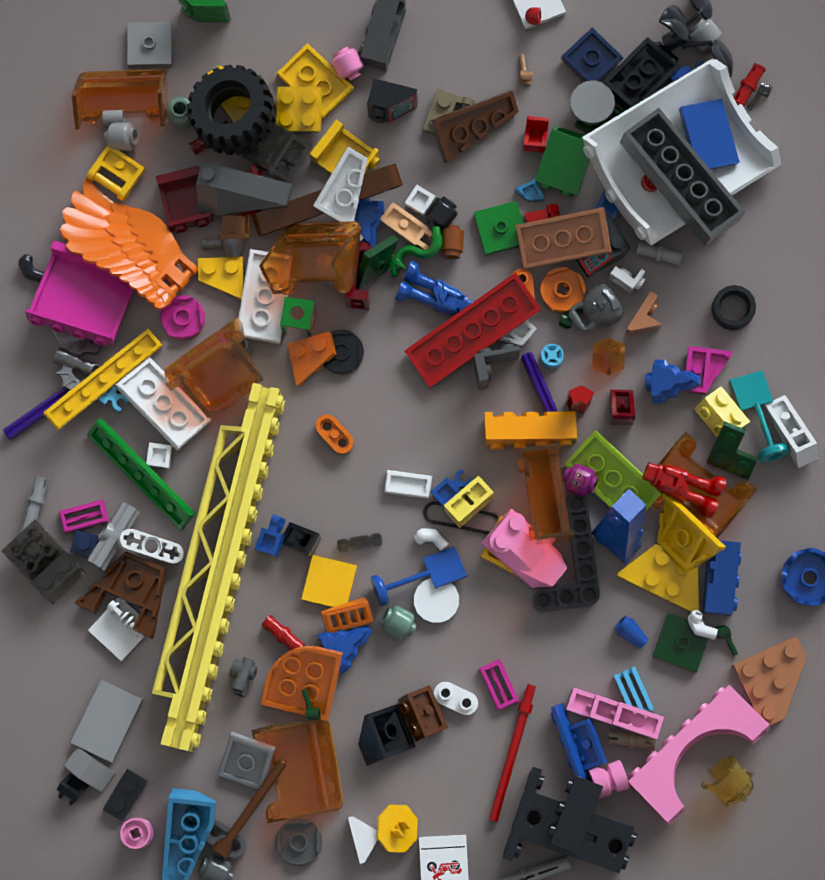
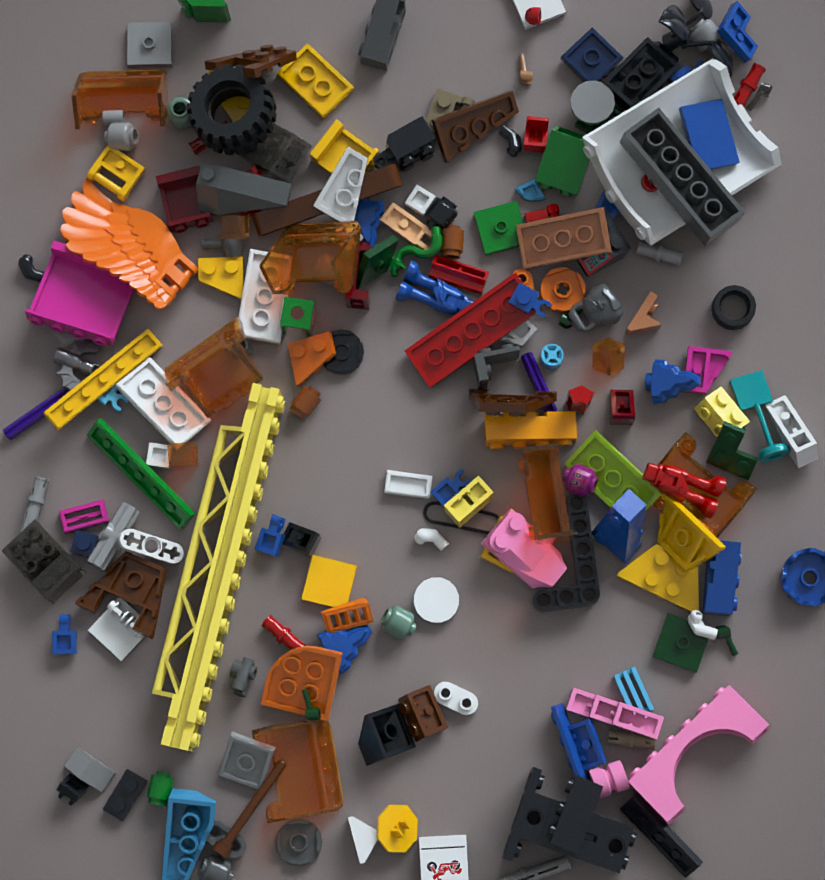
light grey tile [70,680,143,763] -> none
bright pink wheel [120,818,155,849] -> none
dark pink tile [160,295,205,340] -> none
yellow plate [276,87,322,133] -> none
orange plate [316,414,354,455] -> none
bright pink head [331,46,364,81] -> none
clear smoke axle [337,533,382,552] -> none
black slope [367,78,418,123] -> none
blue piece [370,547,467,607] -> none
dark pink tile [479,659,519,711] -> none
red bar [489,684,536,822] -> none
white bracket [609,266,646,294] -> none
blue cone [614,615,649,649] -> none
clear yellow helmet [701,756,754,806] -> none
nougat plate [733,636,806,725] -> none
none -> blue plate [52,614,77,654]
none -> green brick [147,771,174,806]
none -> clear orange panel [168,442,199,467]
none -> reddish brown wing [204,45,297,78]
none -> dark orange brick [289,385,321,420]
none -> black hinge [373,116,436,173]
none -> red piece [429,255,489,295]
none -> reddish brown wing [469,389,557,417]
none -> black arm [499,125,522,157]
none -> blue plate [509,282,552,318]
none -> black plate [620,793,703,878]
none -> blue plate [717,1,758,63]

